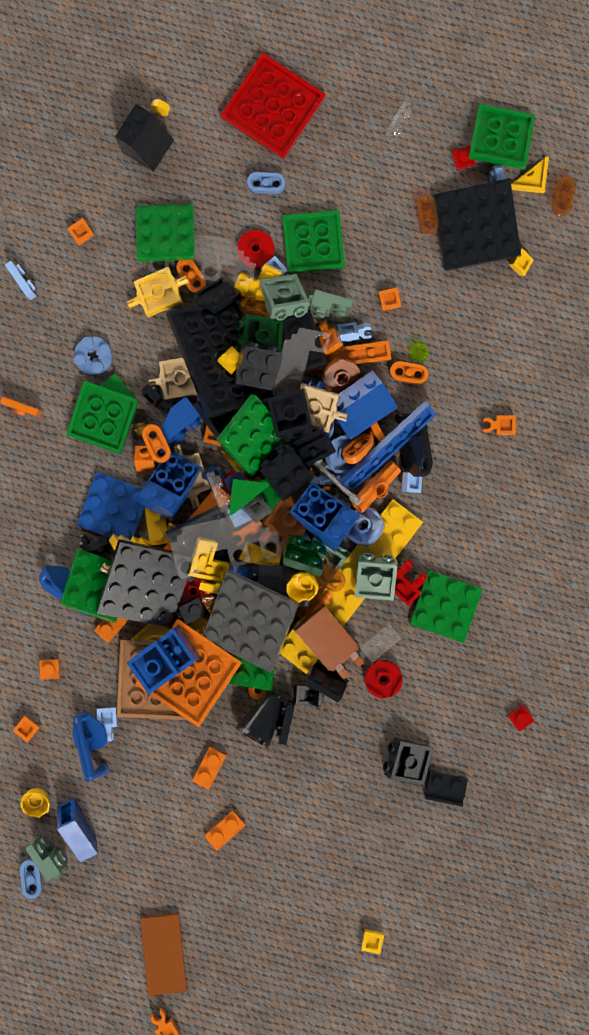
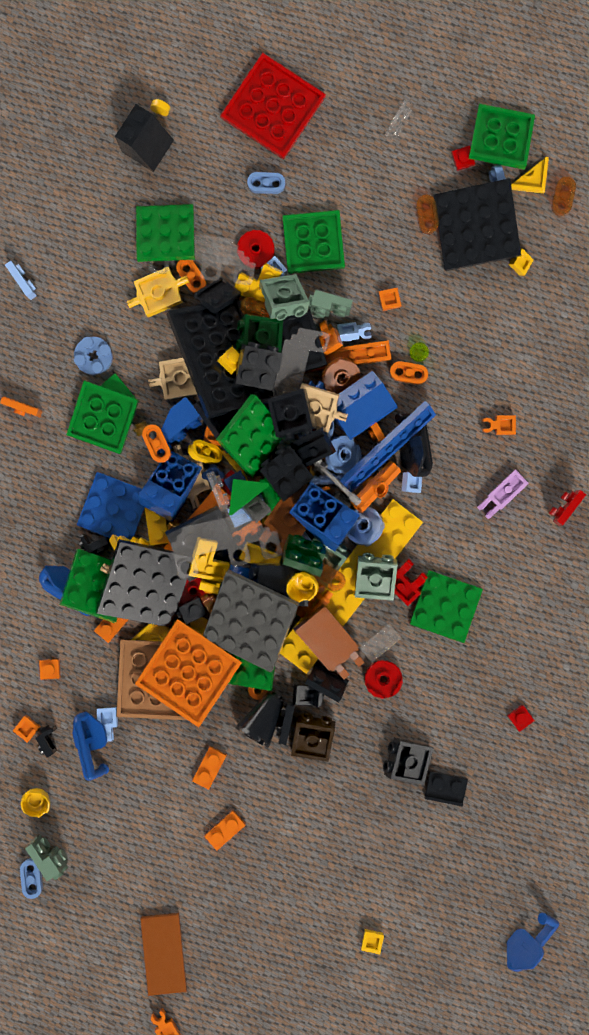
slope [57,798,98,862] -> none
orange plate [67,218,95,246] -> none
blue slope [126,626,201,695] -> none
orange brick [134,446,157,475] -> none
black plate [142,384,162,407] -> none
orange plate [342,433,375,464] -> none
none -> black bracket [35,725,57,758]
none -> yellow plate [188,440,222,465]
none -> dark brown plate [291,713,335,762]
none -> lavender hinge [477,469,529,519]
none -> blue piece [507,913,559,972]
none -> red plate [549,490,587,526]

